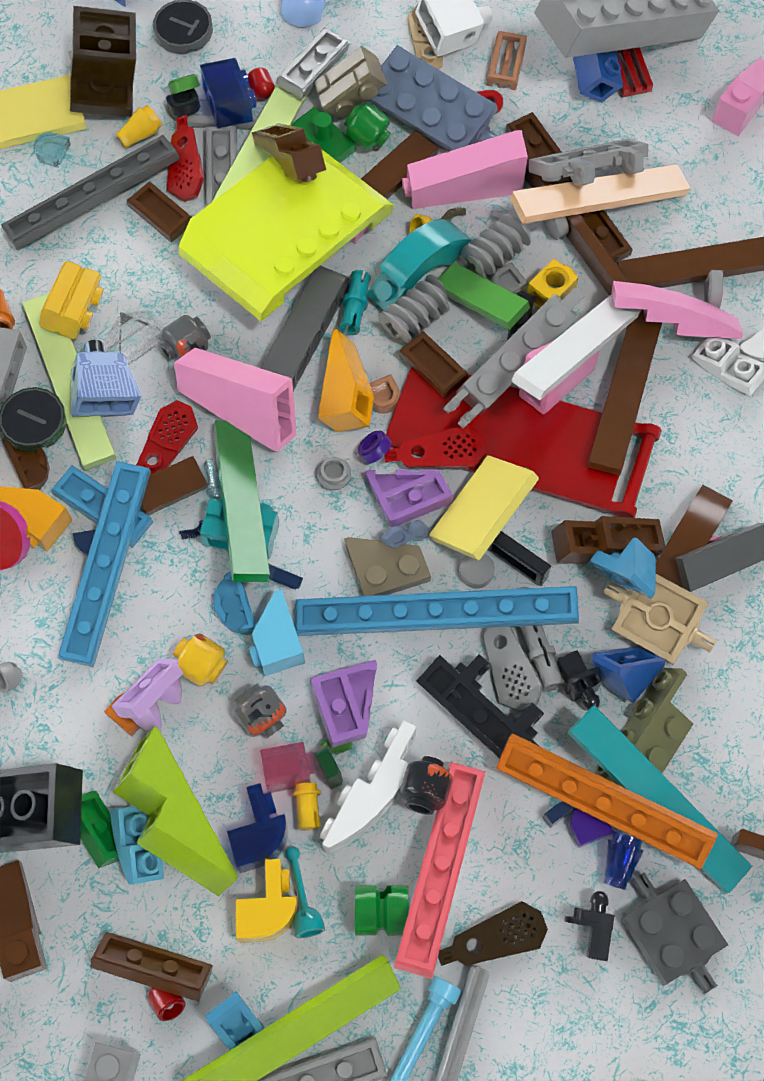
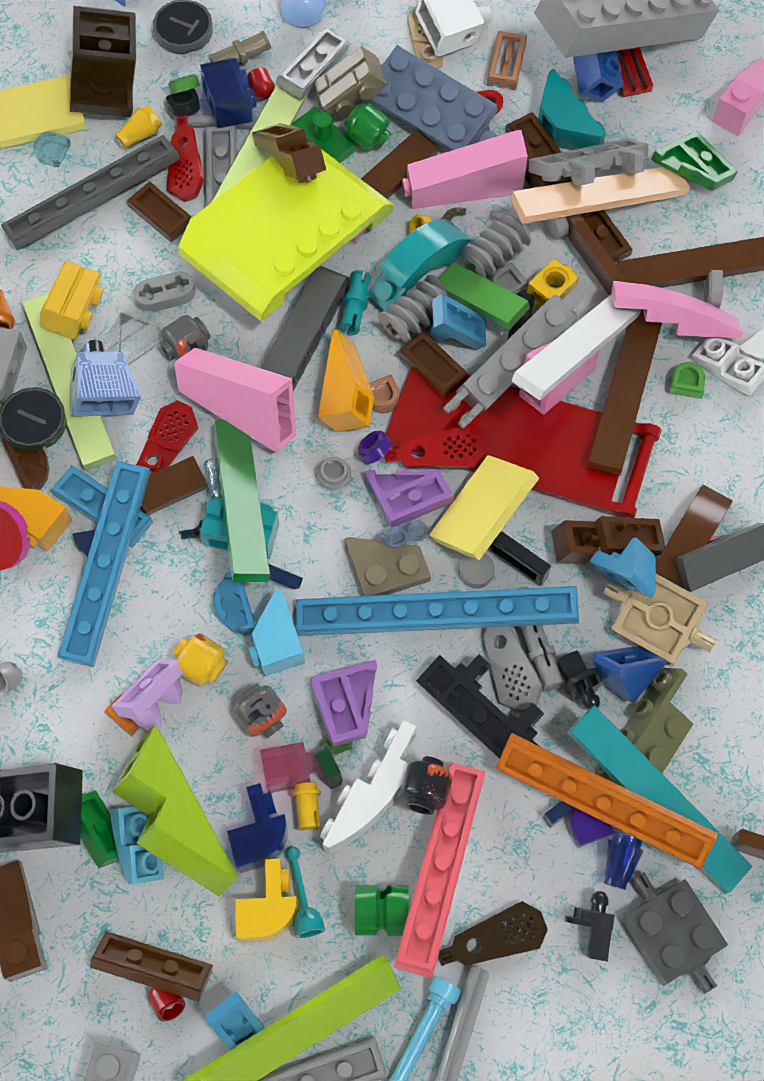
none -> light grey beam [134,271,196,313]
none -> dark tan pin [209,30,271,73]
none -> dark azure tile [430,294,486,350]
none -> teal slope [538,69,606,150]
none -> green wing [651,130,738,191]
none -> bright green tile [669,362,706,399]

